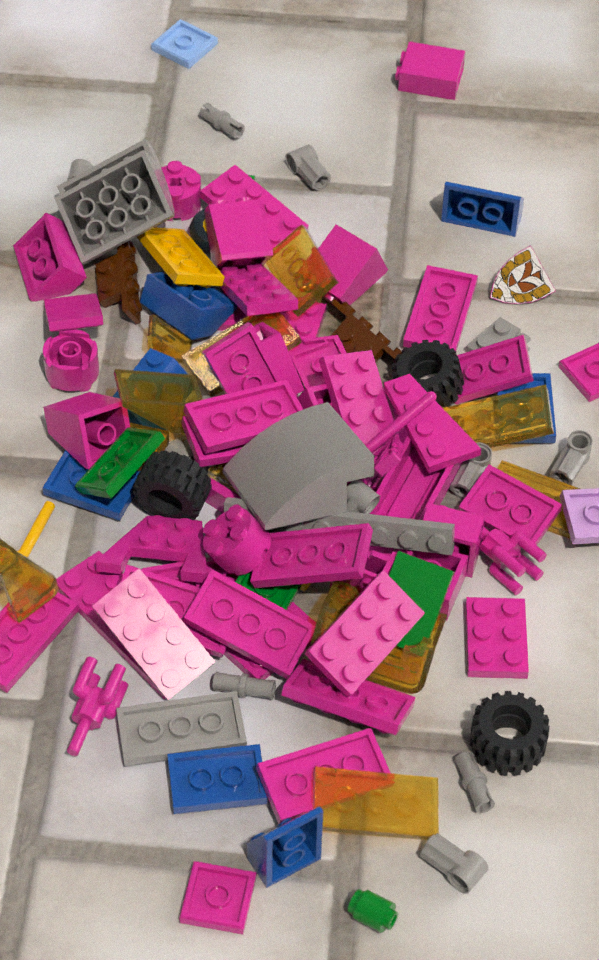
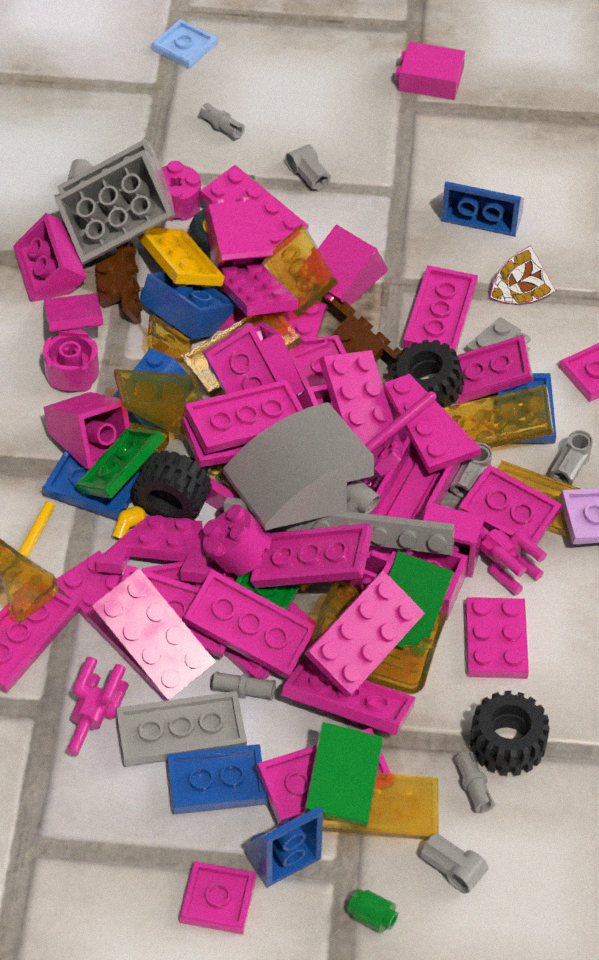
none -> yellow arm [112,506,146,540]
none -> green tile [304,722,383,827]

